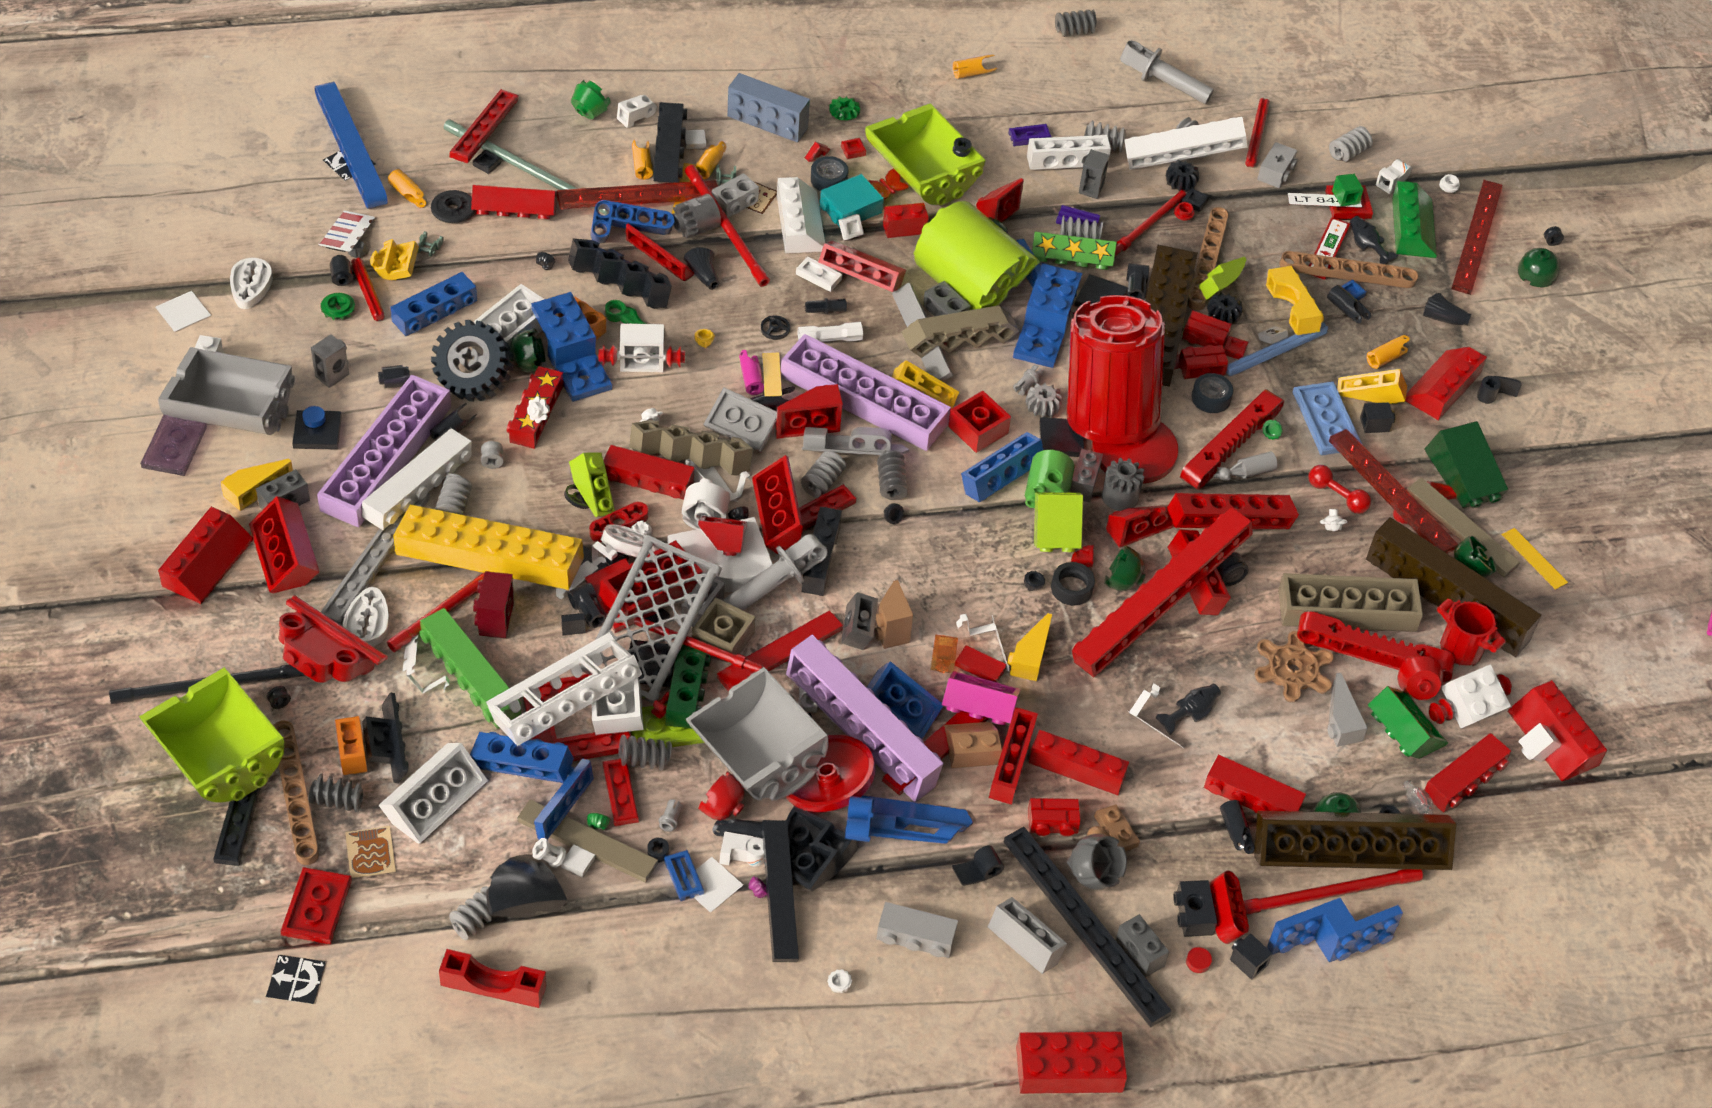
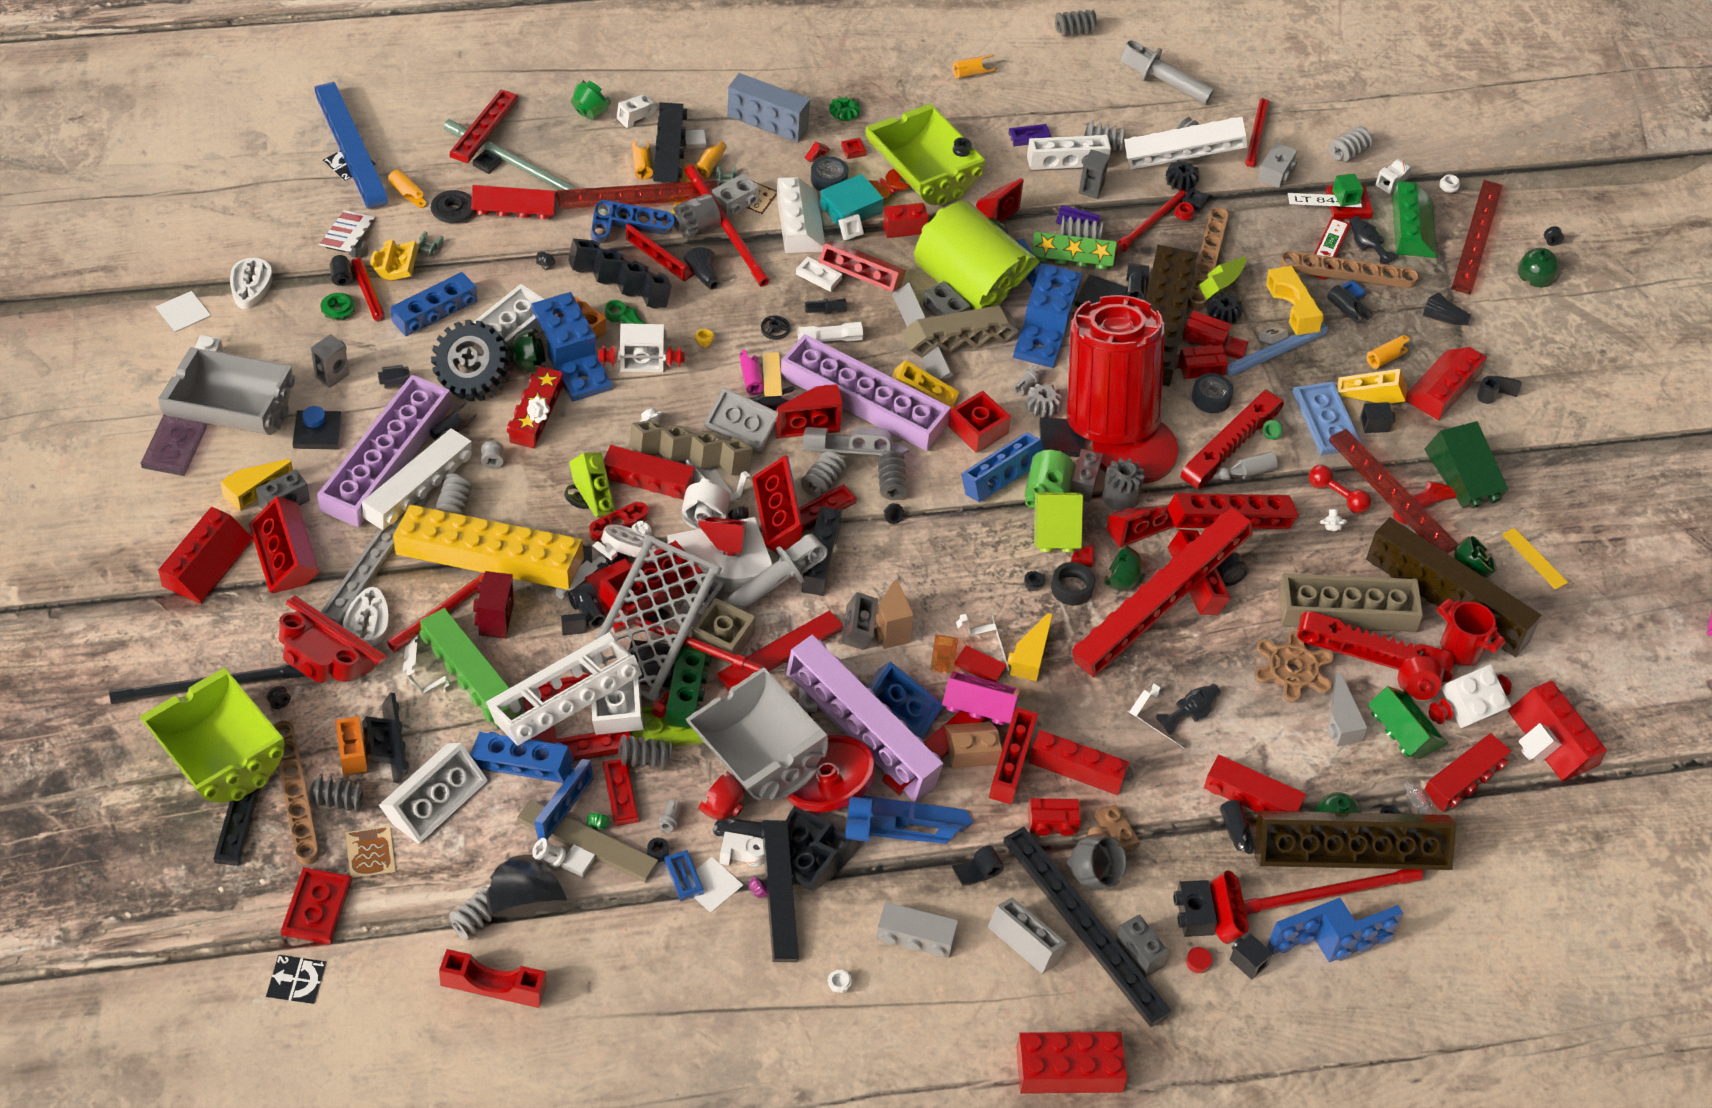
dark tan tile [1406,477,1520,577] -> none

